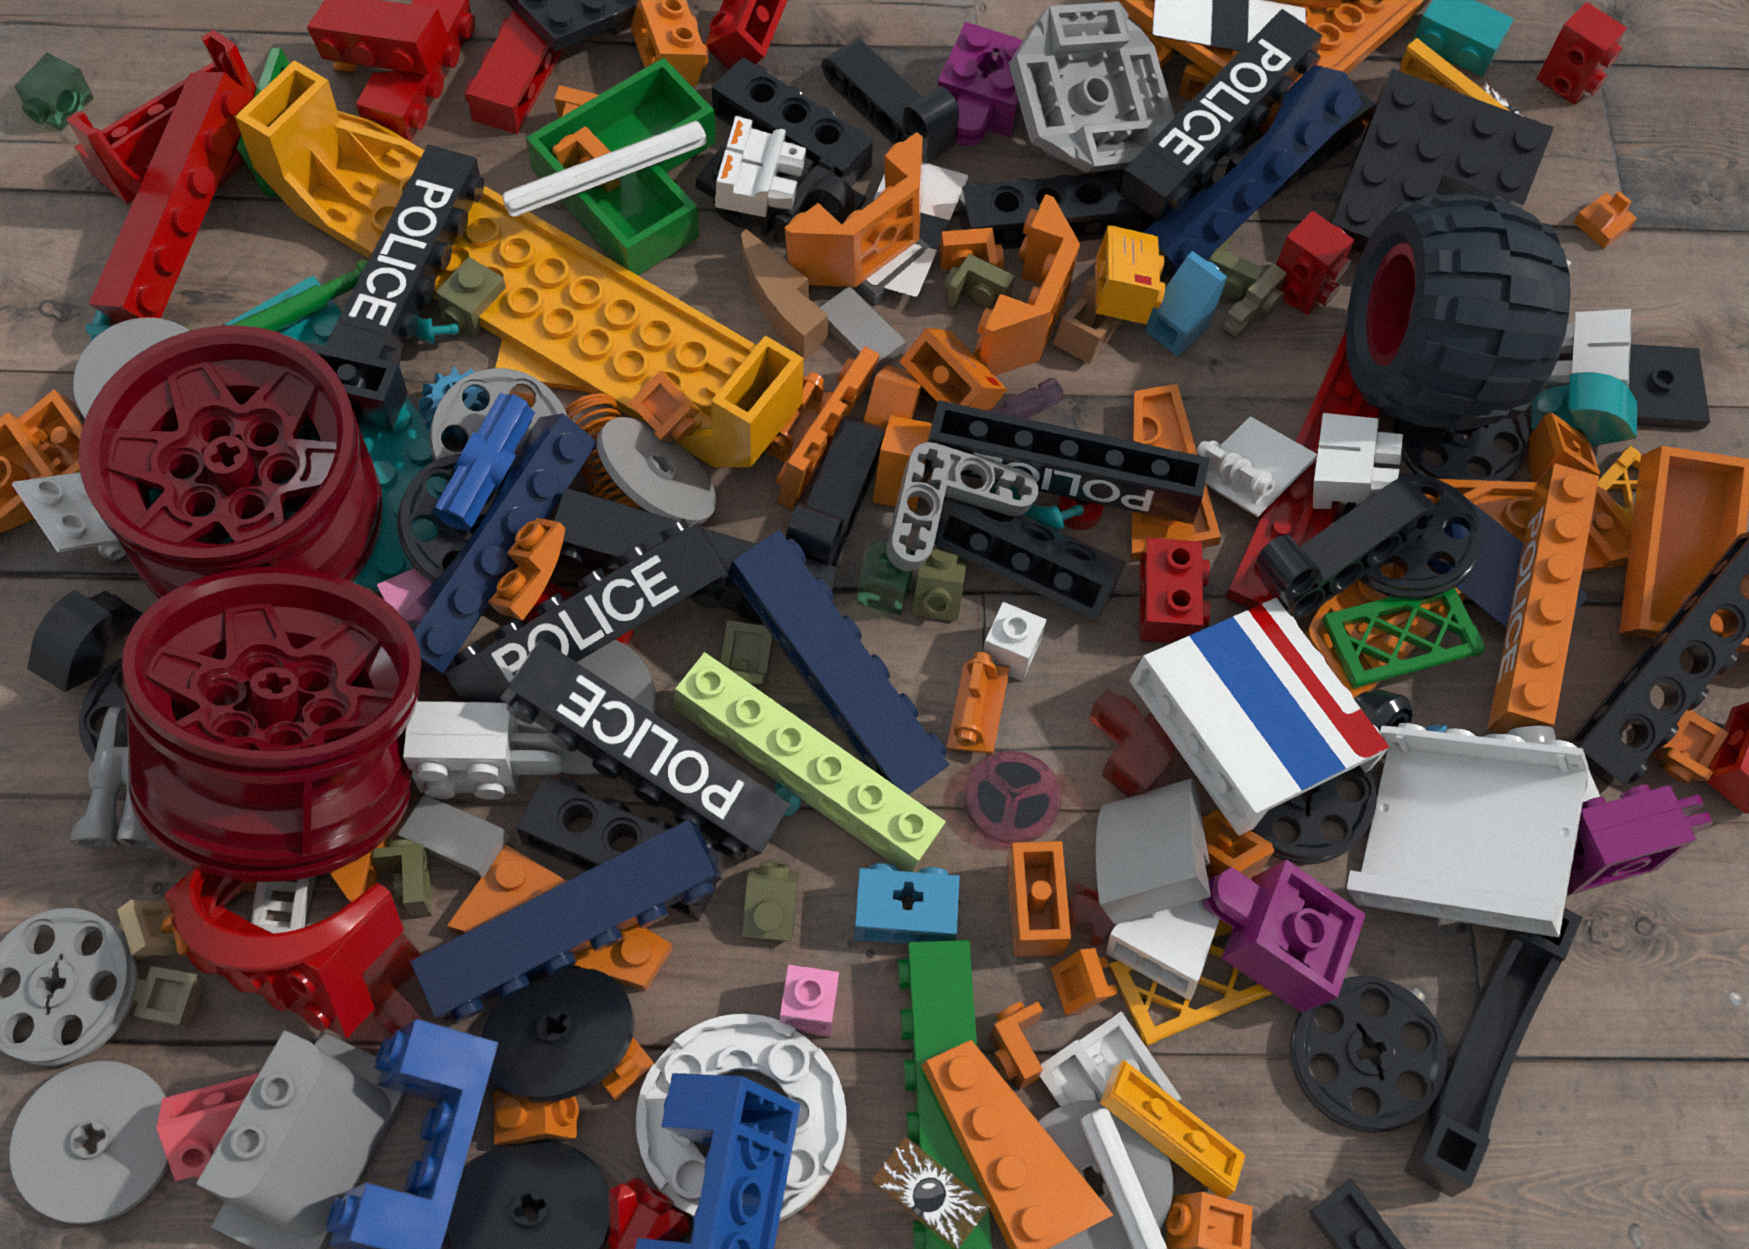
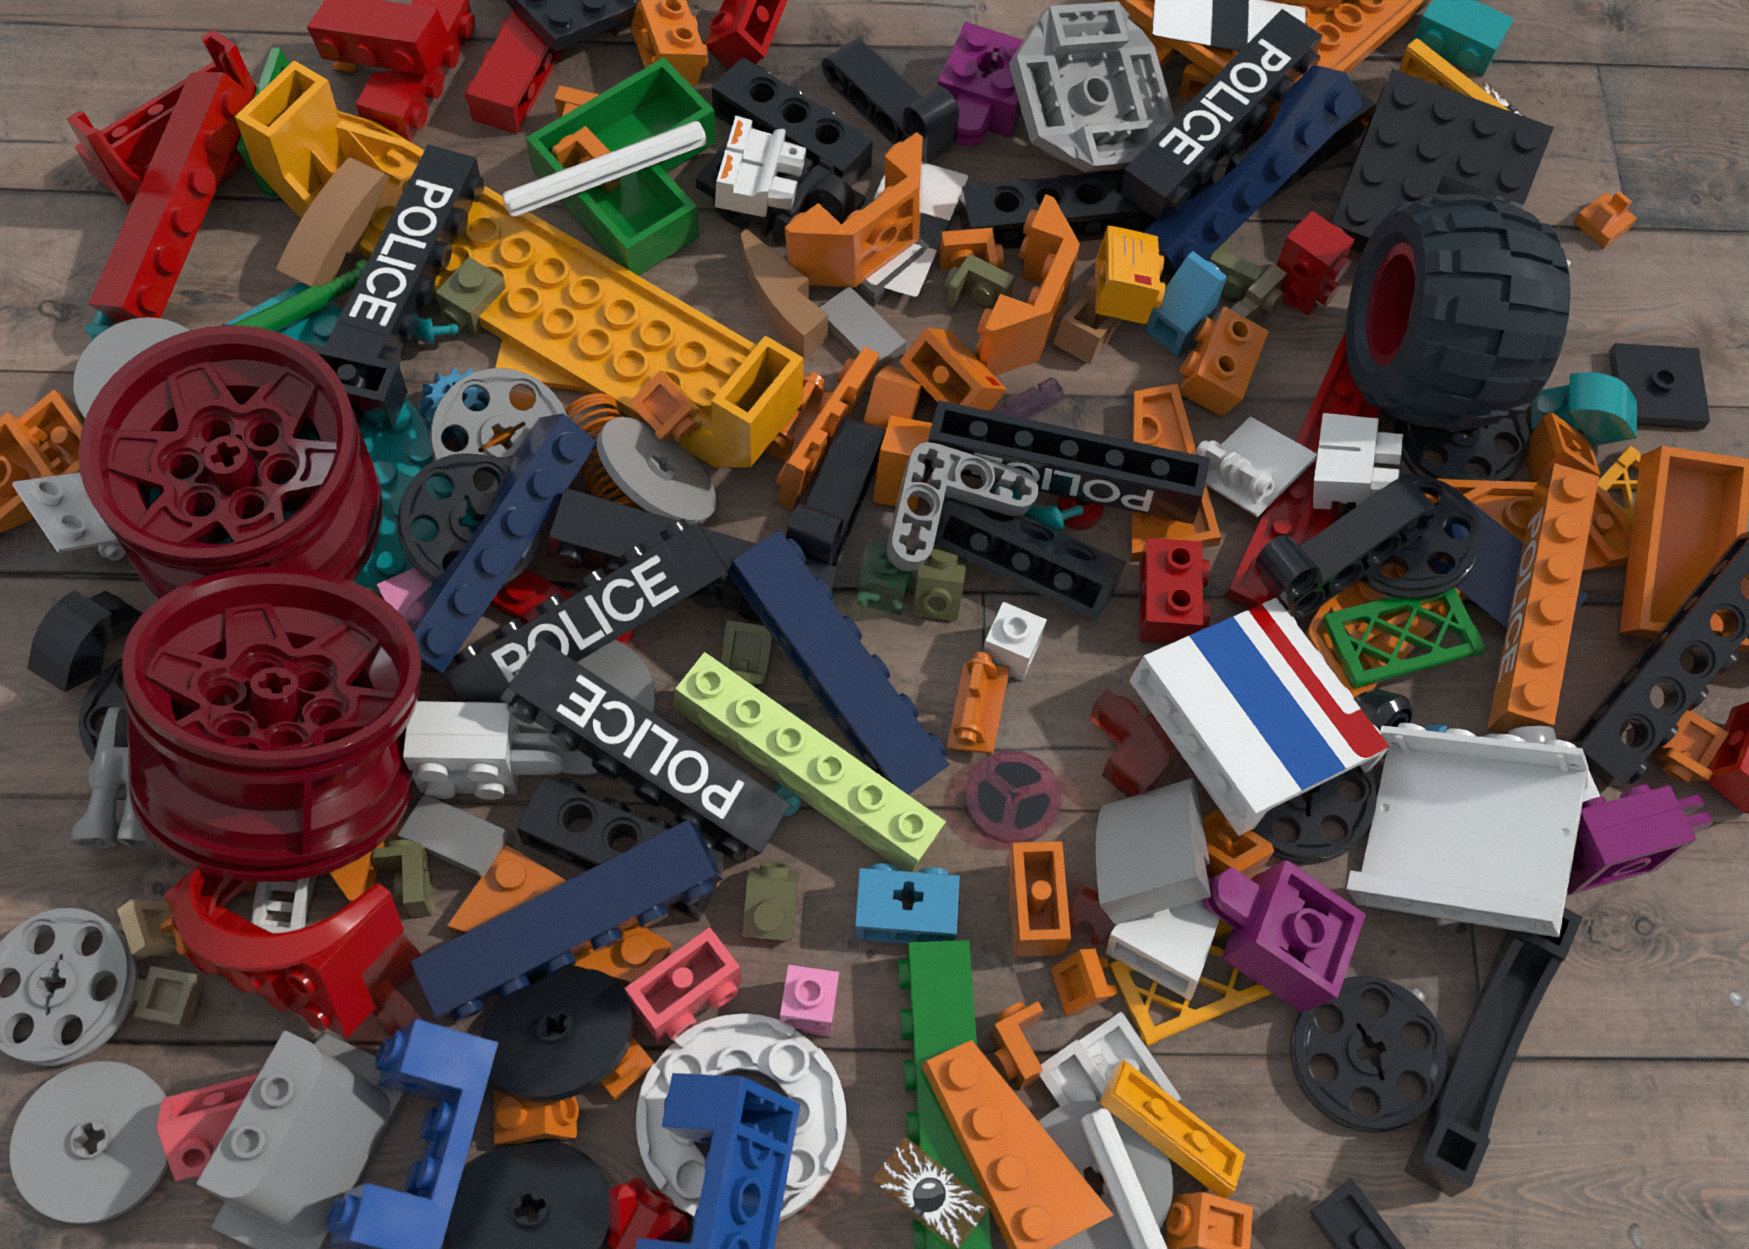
clear green brick [14,52,94,131] -> none
blue piece [432,392,535,532] -> none
orange slope [488,518,566,620] -> none
red brick [1536,2,1627,105] -> none
white hips [1547,309,1631,389] -> none
none -> medium nougat slope [276,157,389,287]
none -> coral brick [625,927,741,1044]
none -> orange brick [1179,306,1269,417]

